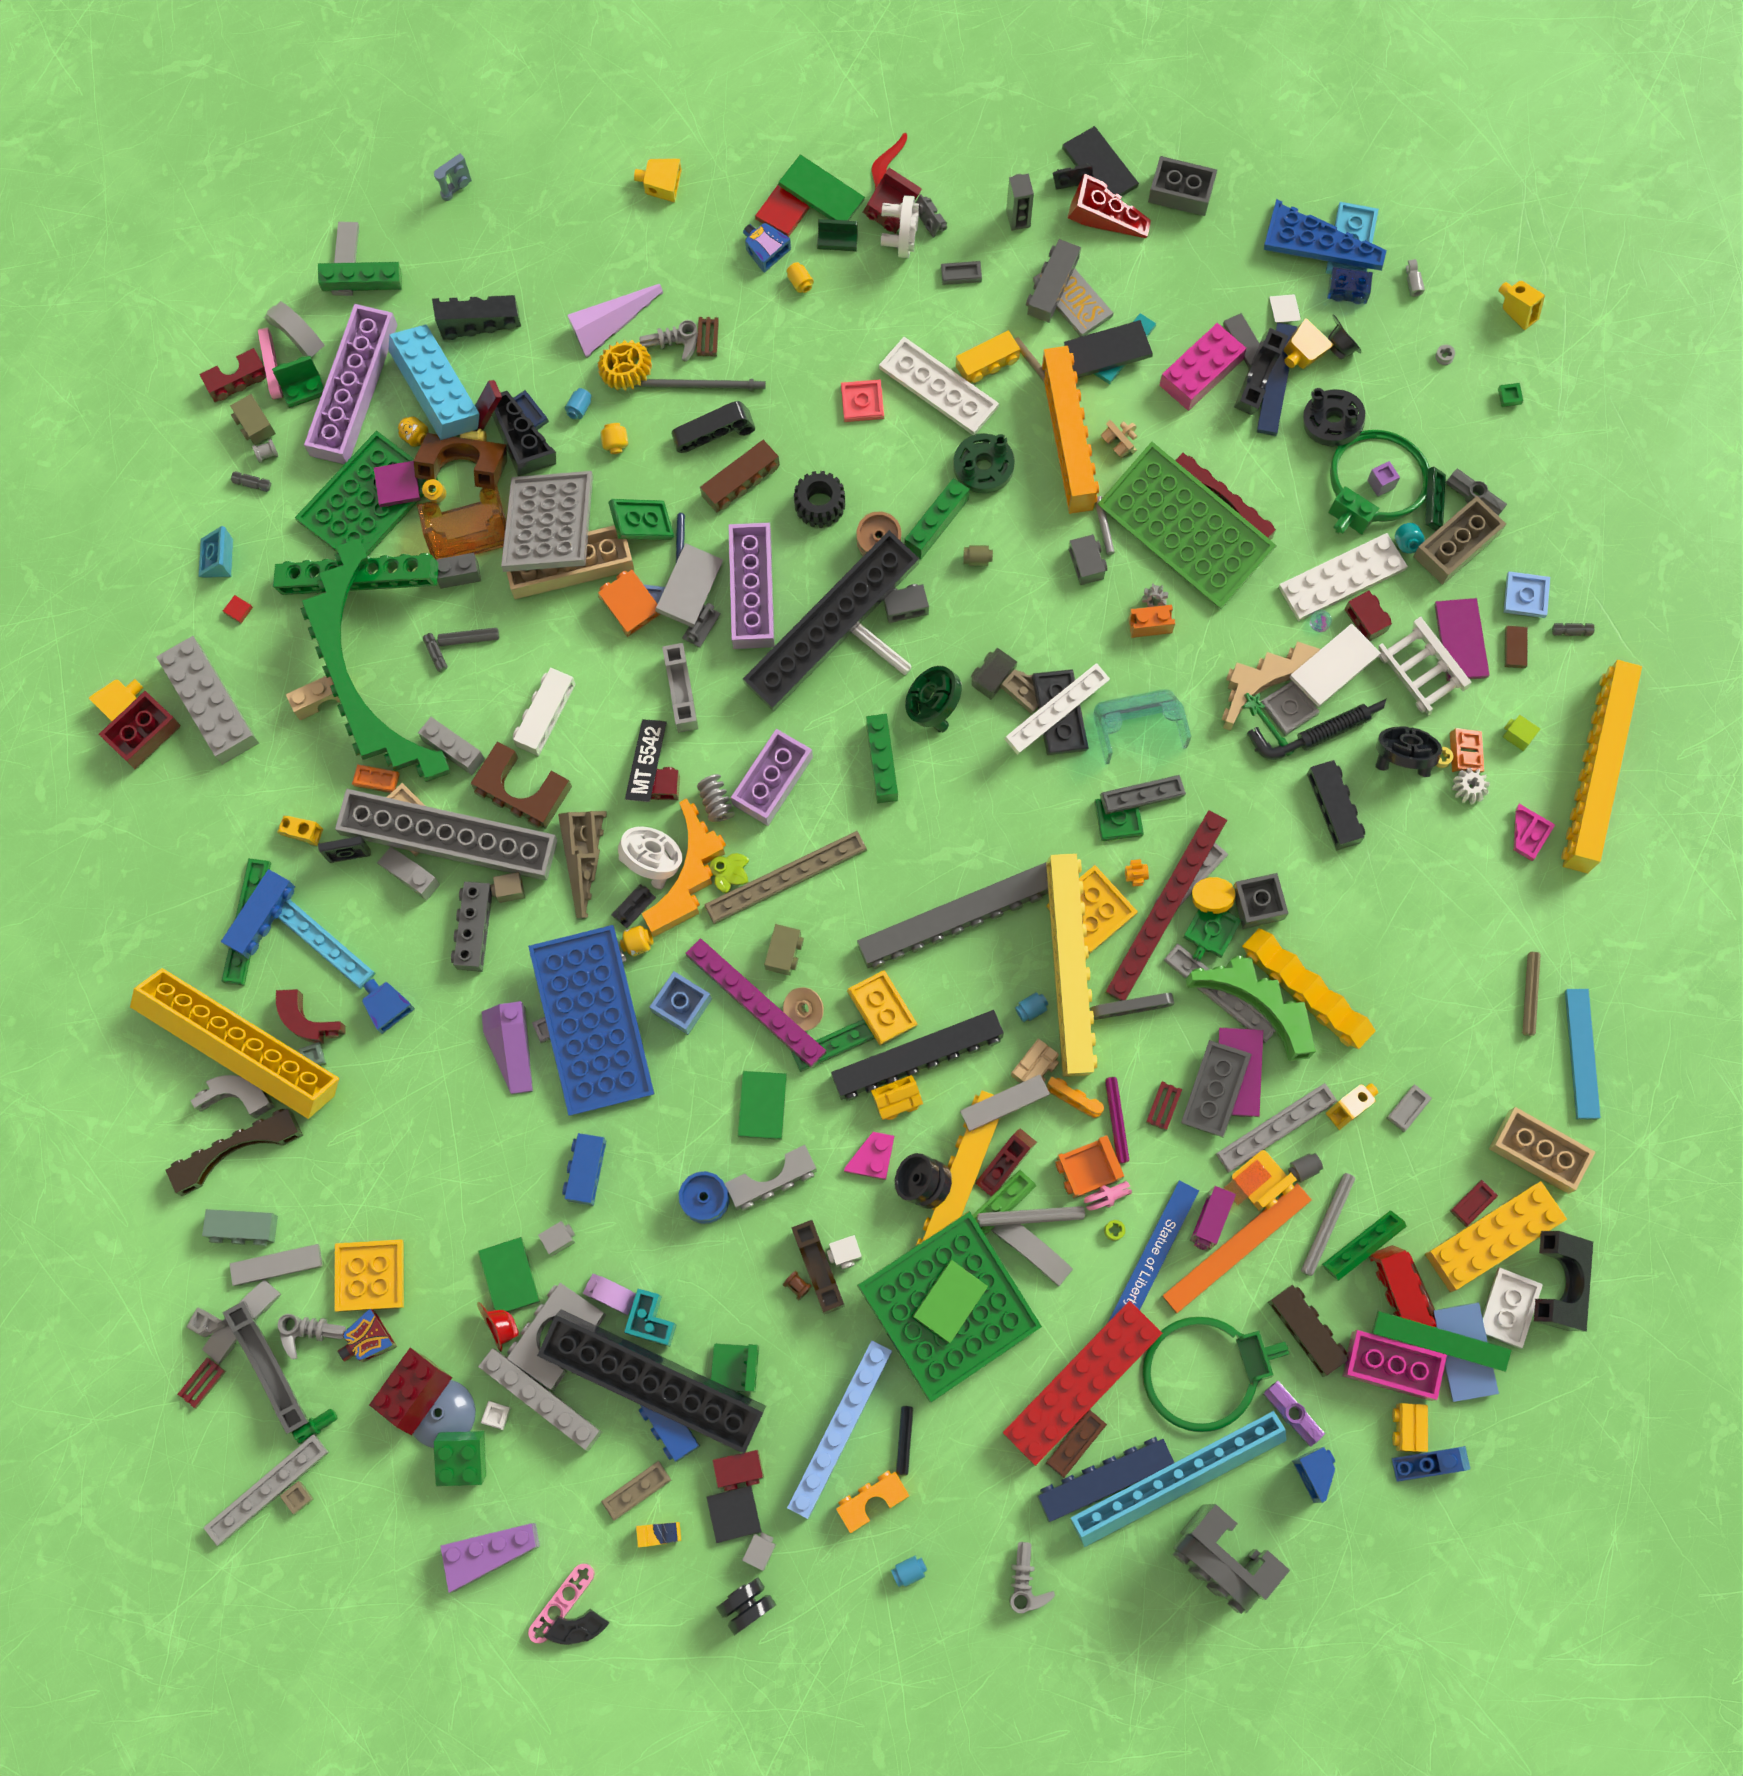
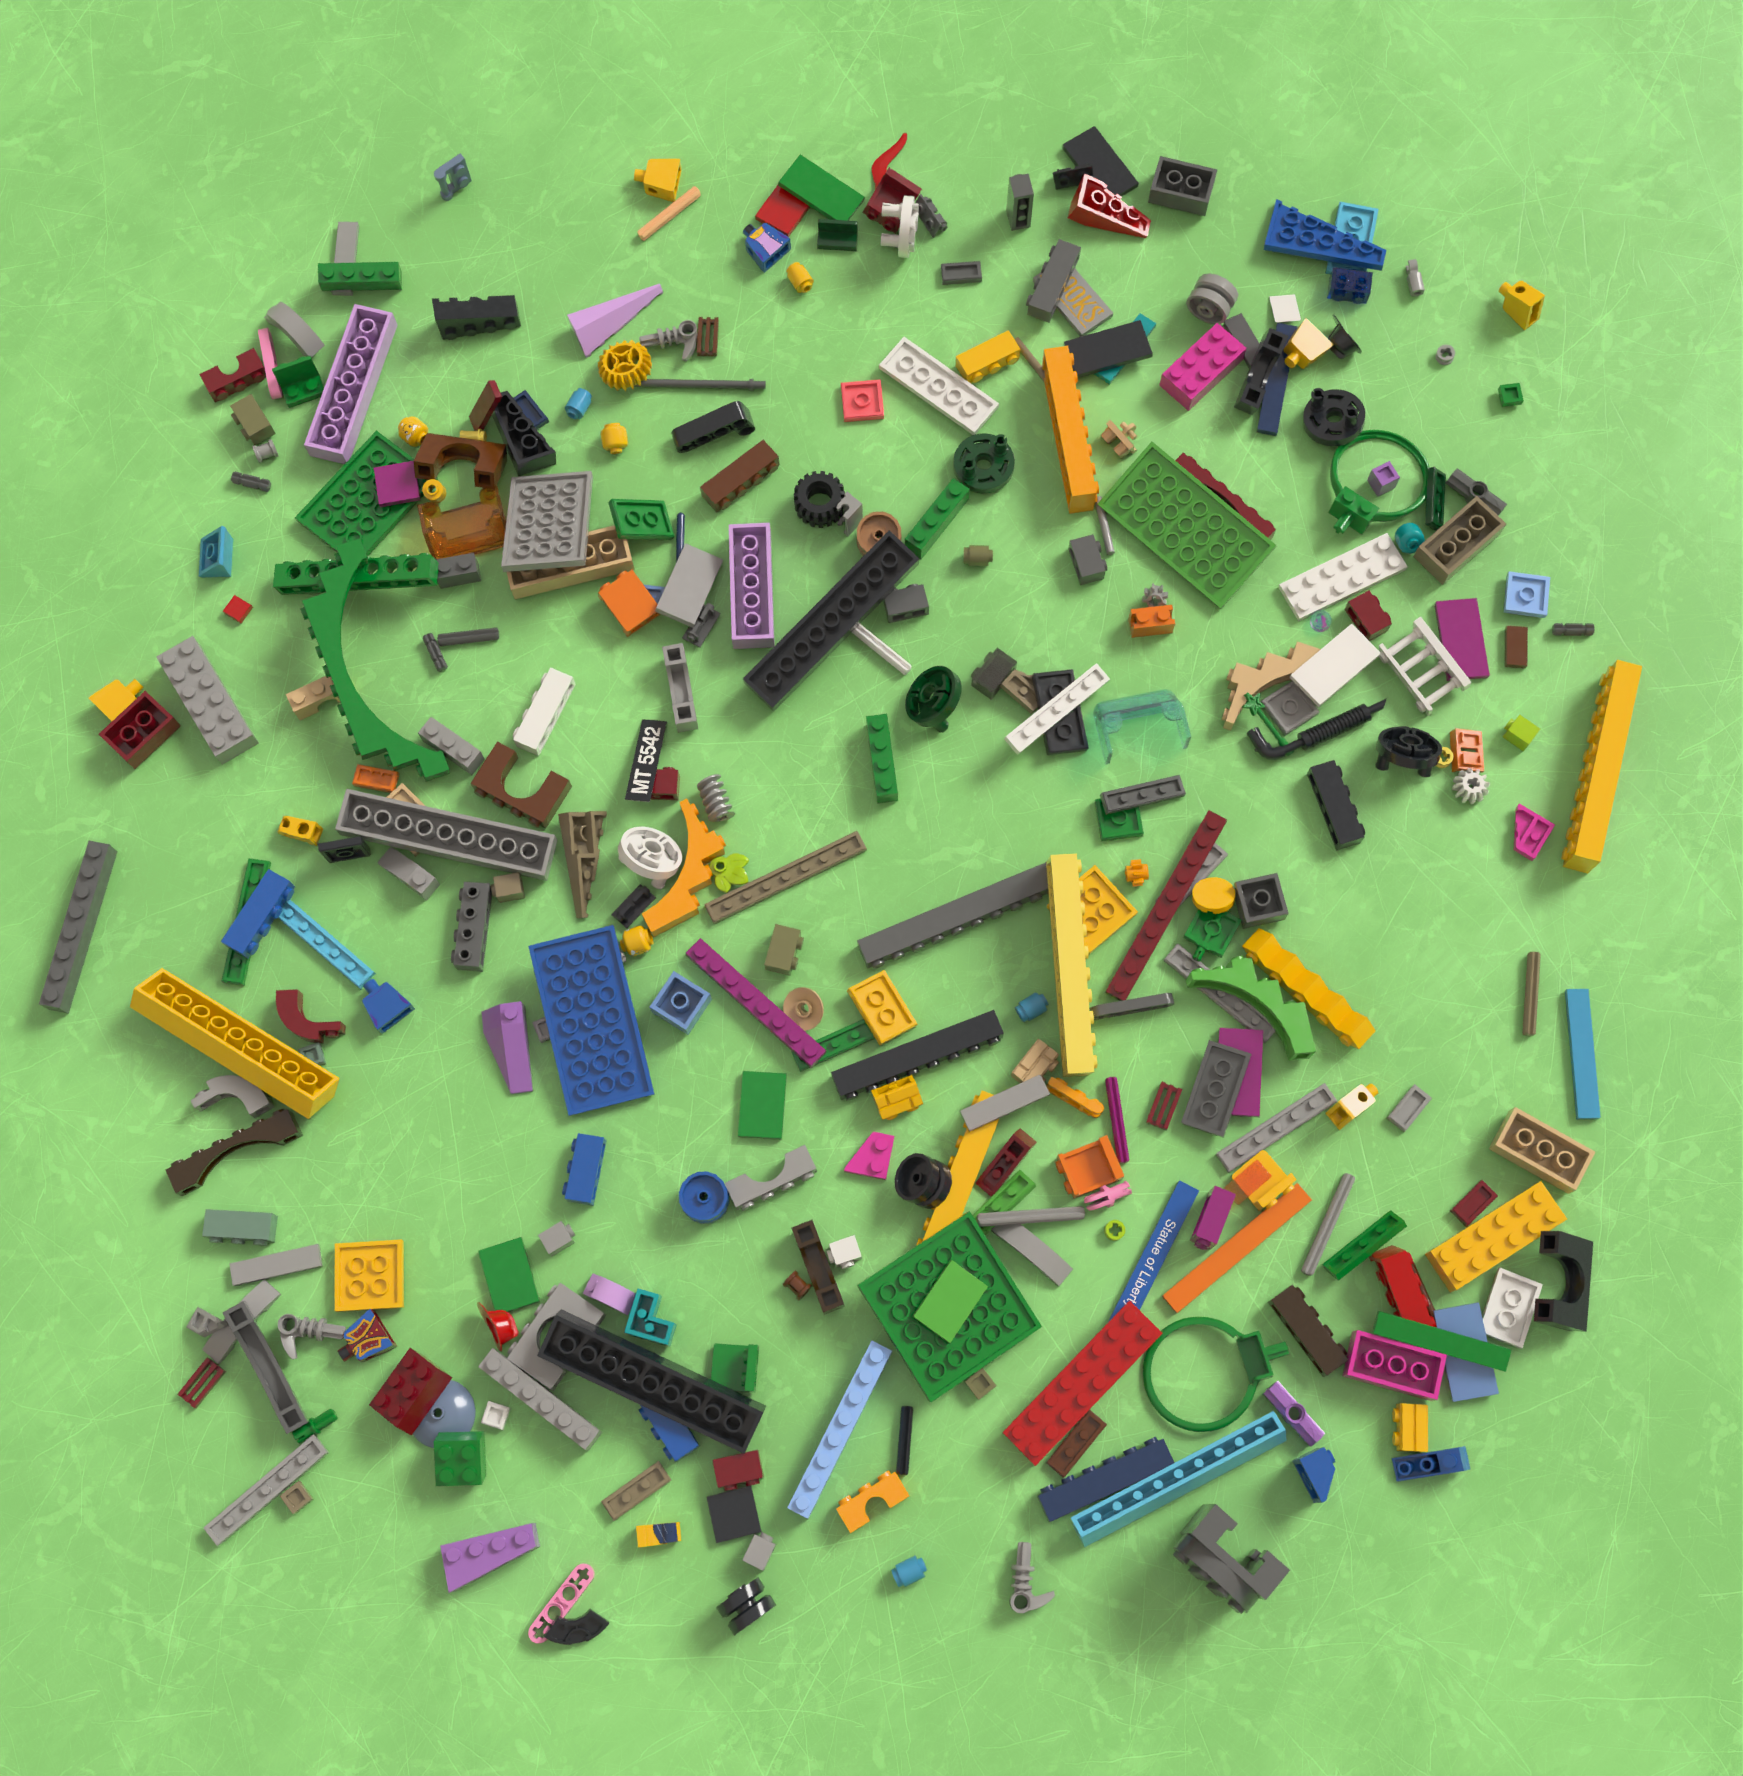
medium azure brick [388,324,479,440] -> none
lavender brick [731,729,813,826] -> none
dark grey brick [1288,1153,1323,1183] -> none
none -> dark grey brick [39,840,118,1014]
none -> light nougat axle [637,186,701,241]
none -> light grey hinge [837,492,863,537]
none -> olive plate [965,1368,996,1400]
none -> light grey wheel [1186,273,1238,325]

